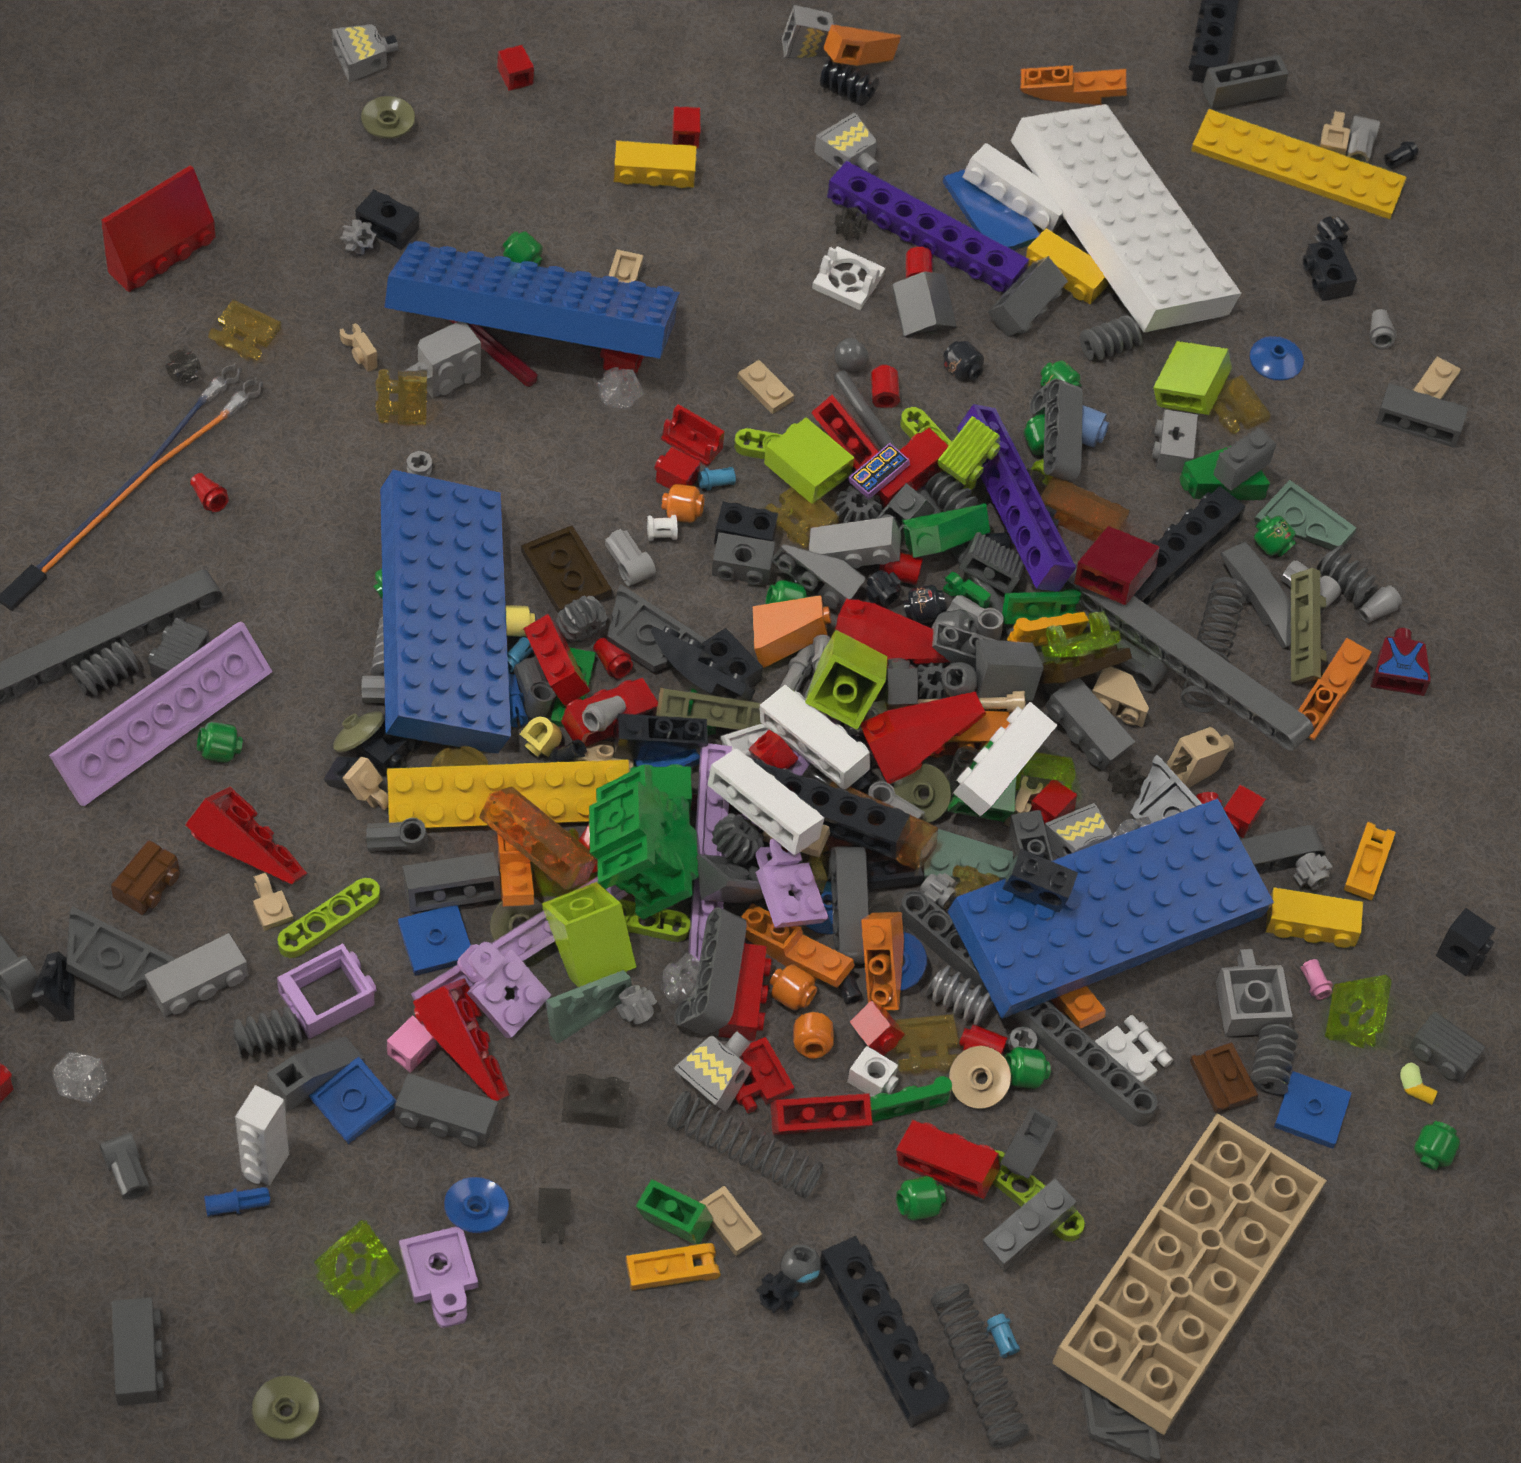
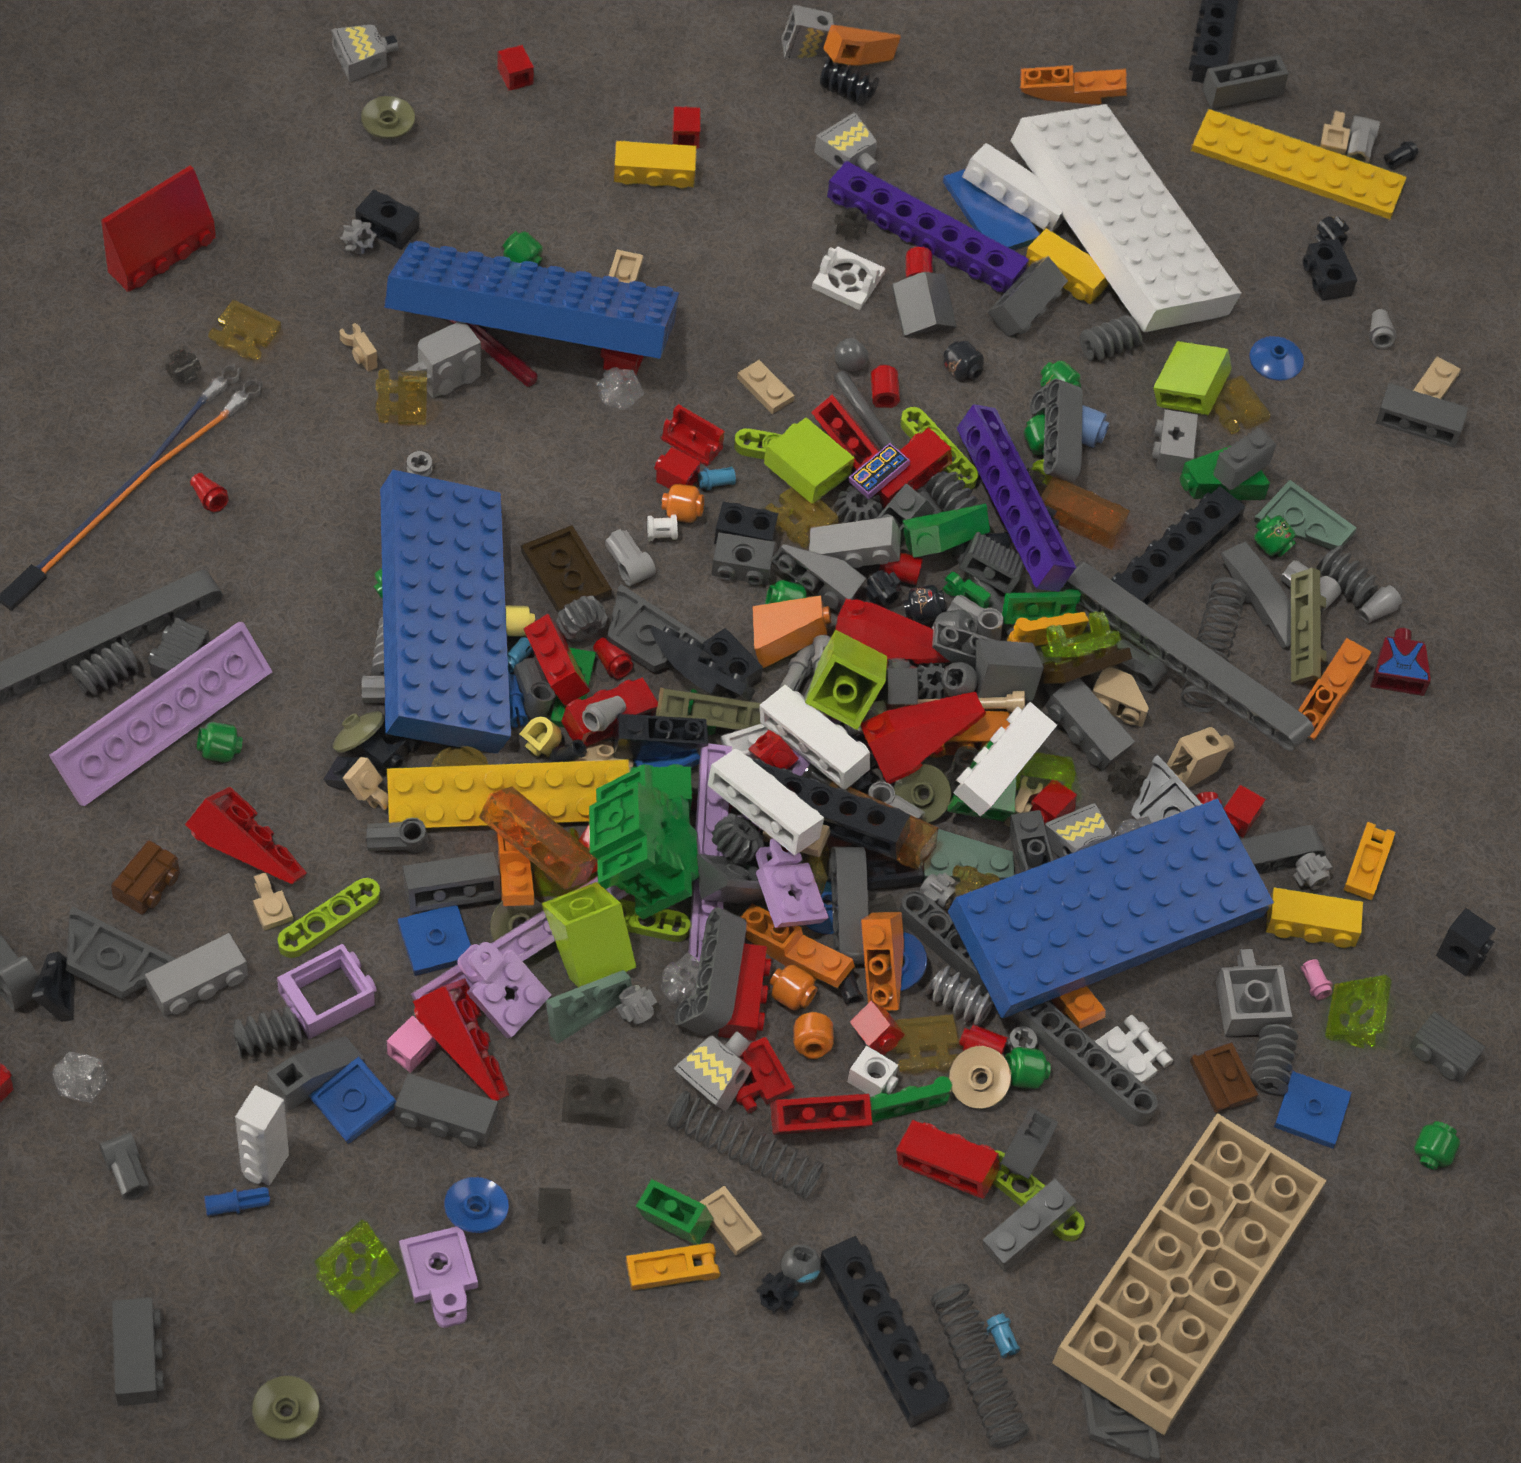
green head [896,1176,946,1221] -> none
lime brick [938,416,1001,486] -> none
black brick [1002,849,1078,913] -> none
dark red brick [1074,526,1160,605] -> none
arm [1400,1063,1438,1105] -> none

